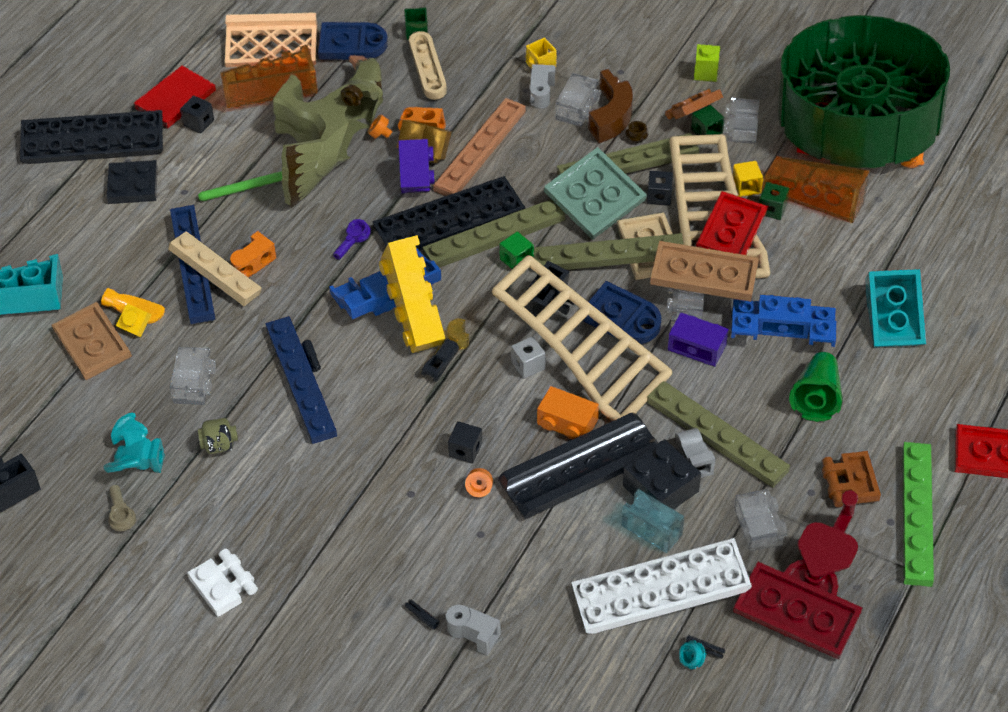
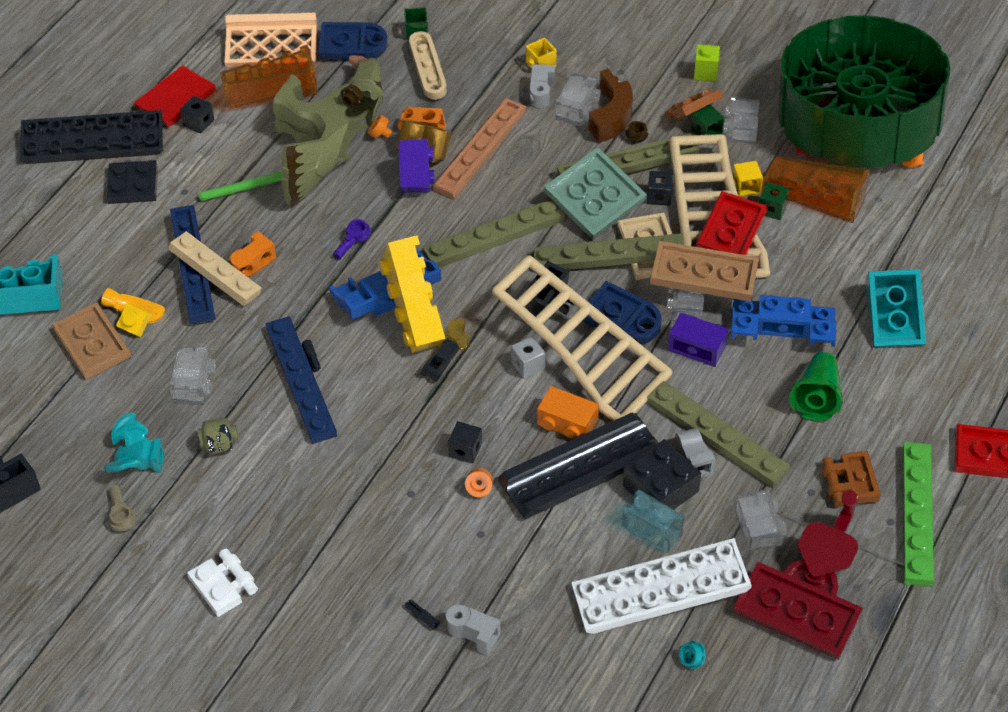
black plate [372,176,525,251] -> none
green piece [499,231,534,269] -> none
black pin [685,635,725,659] -> none

